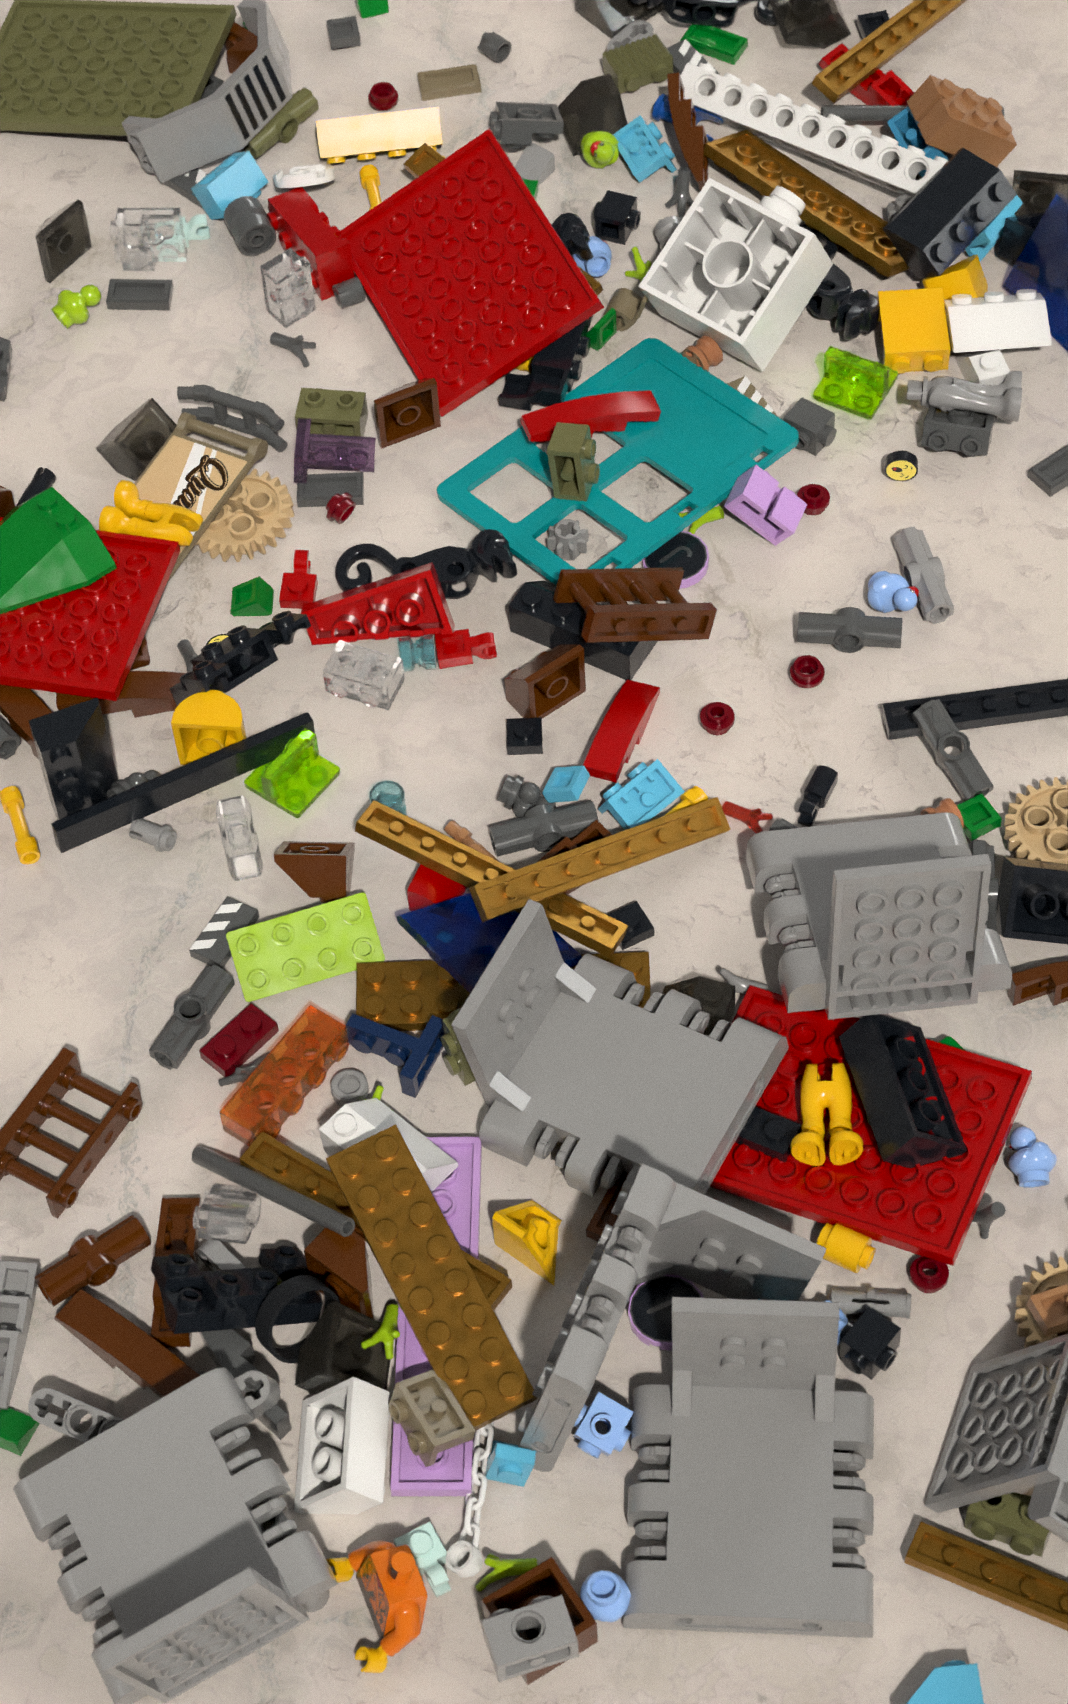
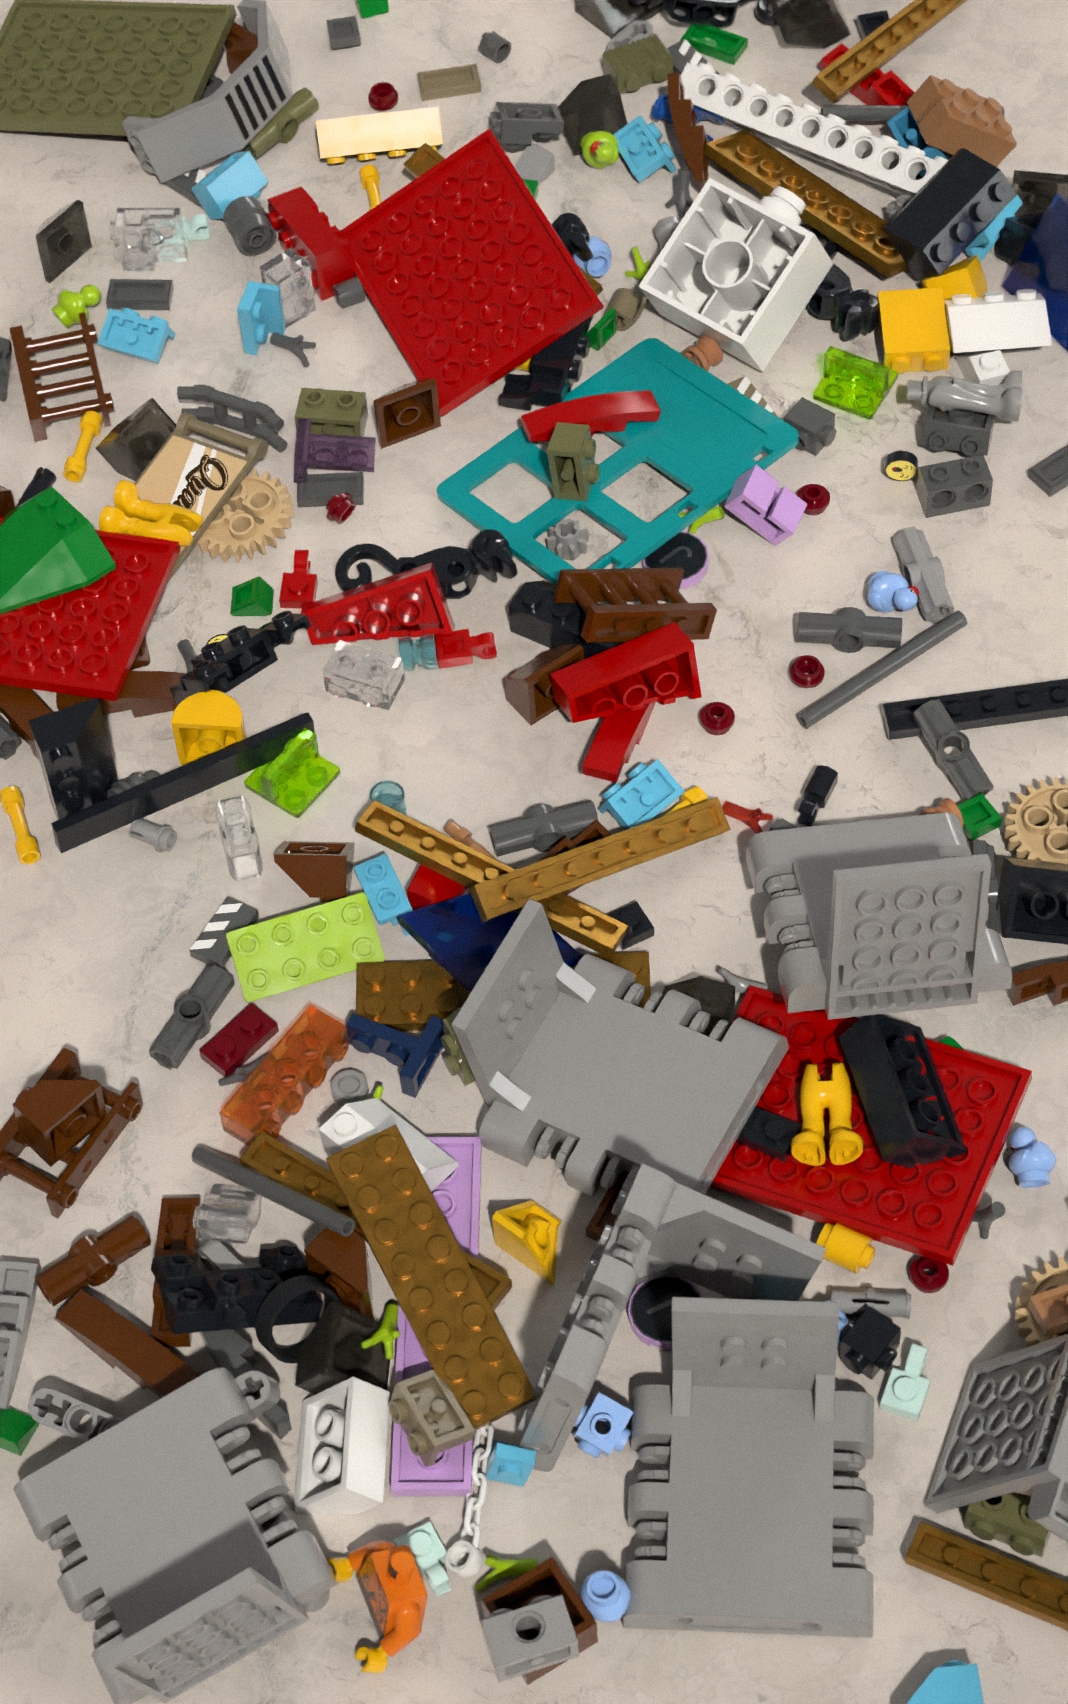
white tile [273,164,335,188] -> none
dark grey piece [497,775,556,818] -> none
black plate [507,717,543,755] -> none
medium azure plate [542,765,590,803] -> none
black brick [593,190,641,245] -> none
none -> reddish brown fence [9,312,115,442]
none -> reddish brown slope [12,1080,107,1167]
none -> yellow bar [63,411,103,482]
none -> medium azure bracket [97,308,176,364]
none -> medium azure bracket [237,281,286,355]
none -> medium azure bracket [354,853,418,936]
none -> red wedge [550,622,702,723]
none -> dark grey piece [797,611,967,729]
none -> light aqua plate [880,1344,931,1421]
none -> dark grey brick [917,455,993,518]

